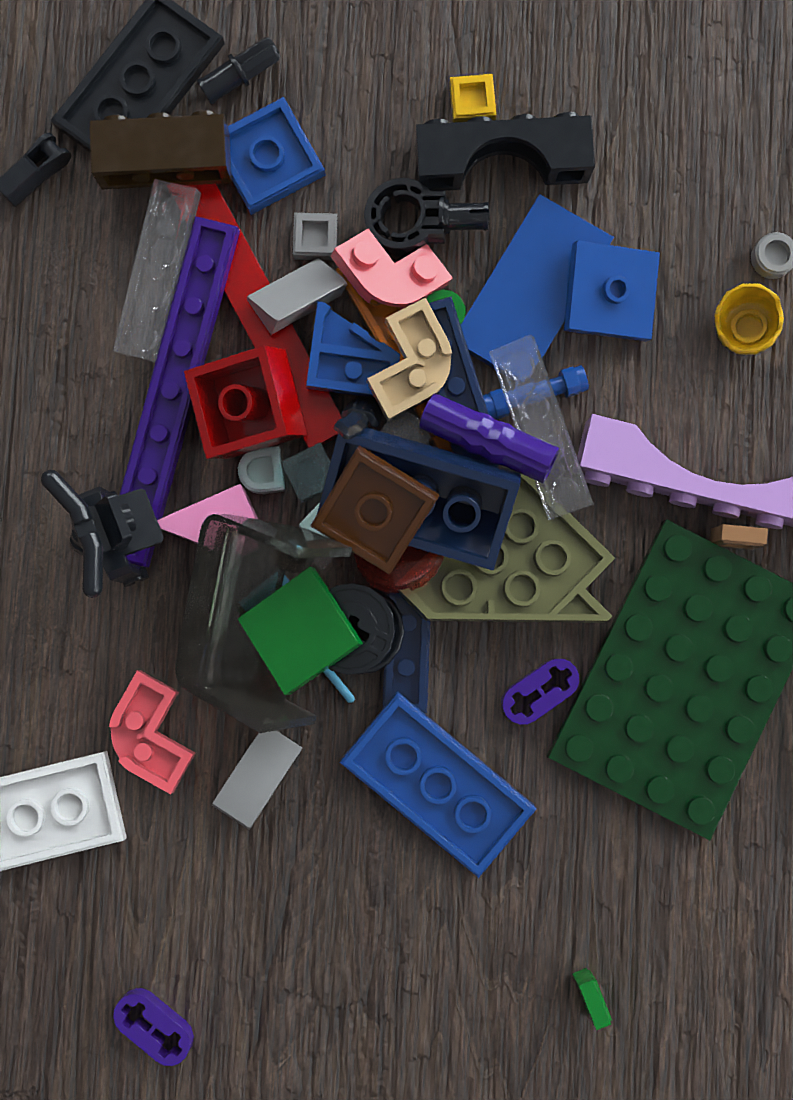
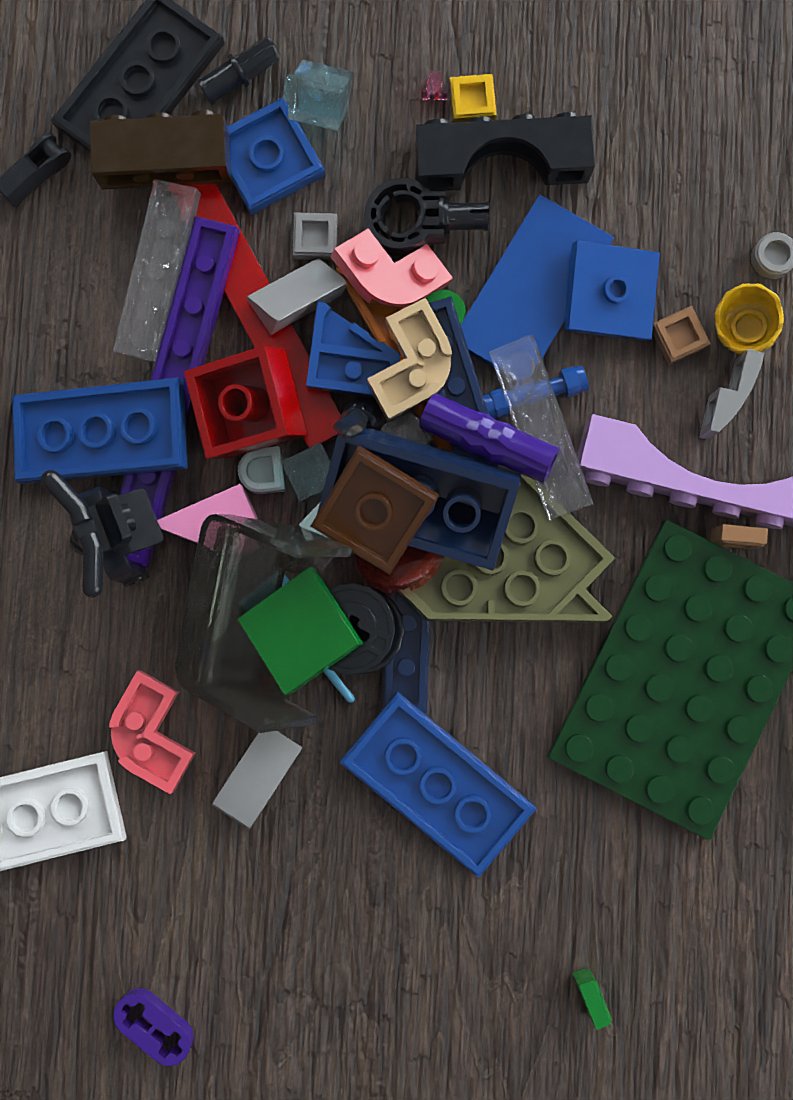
dark purple beam [501,659,579,725] -> none
none -> blue tile [12,377,188,484]
none -> clear light blue brick [283,60,353,131]
none -> clear pink piece [421,71,448,100]
none -> medium nougat tile [652,306,711,366]
none -> light grey slope [699,349,765,440]

